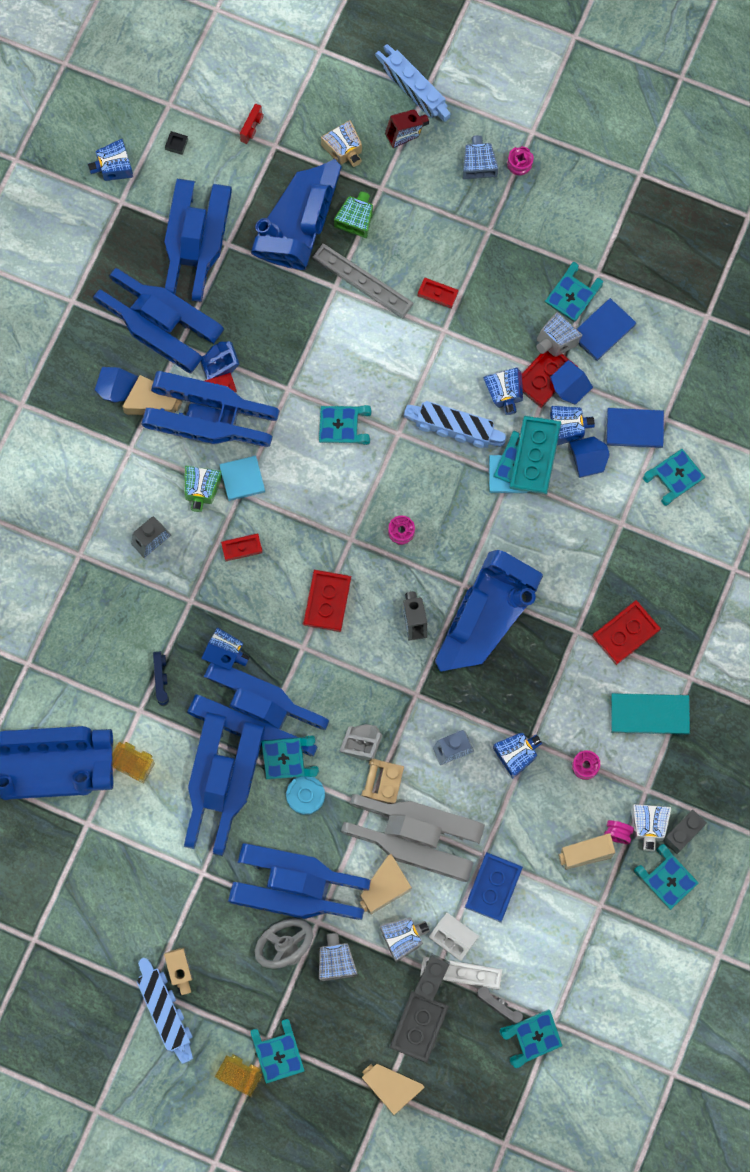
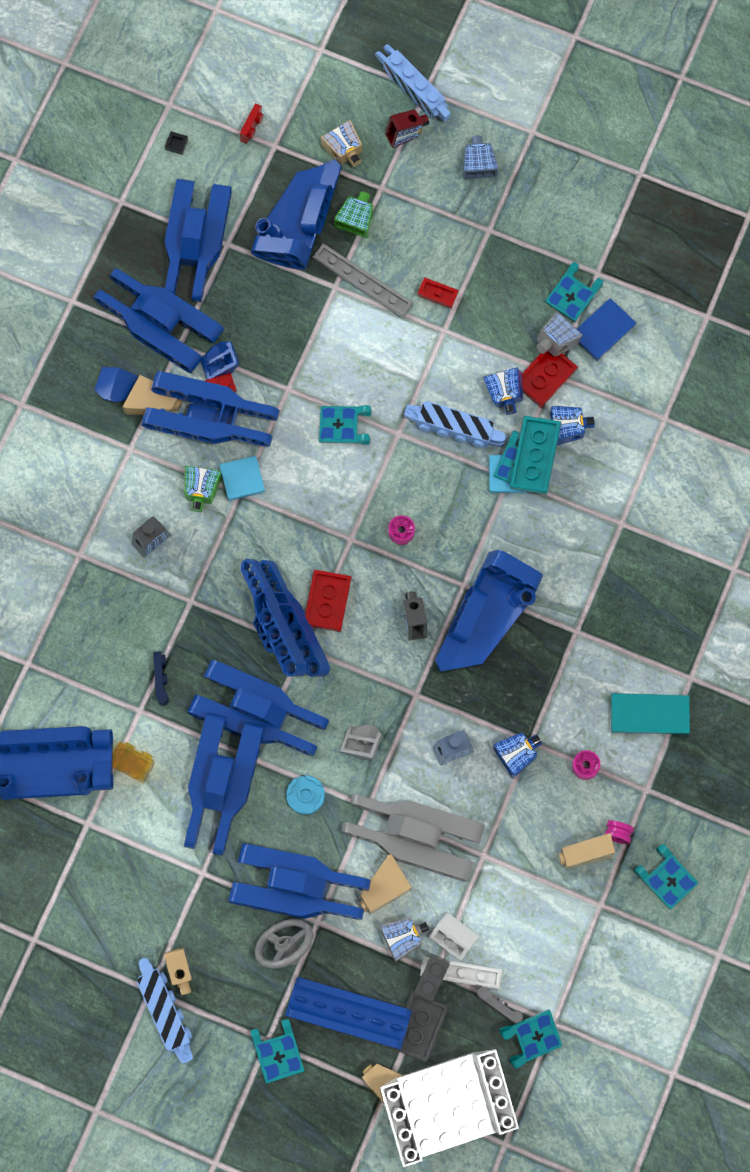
torso [88,139,133,181] -> none
blue torso [201,628,250,669] -> none
clear yellow brick [215,1054,263,1097] -> none
red plate [221,533,263,562] -> none
teal flag [262,735,319,779] -> none
light grey torso [319,933,357,982] -> none
tan plate [361,759,404,804] -> none
blue tile [464,852,523,923] -> none
dark pink wheel [507,146,534,175] -> none
blue slope [550,360,593,405] -> none
blue slope [569,436,610,478] -> none
red tile [592,600,661,665] -> none
blue tile [606,408,664,448] -> none
torso [631,804,671,851] -> none
teal flag [643,449,705,506] -> none
dark grey brick [663,809,707,854] -> none
none -> blue beam [241,559,330,677]
none -> blue plate [285,977,412,1050]
none -> white slope [380,1049,519,1167]

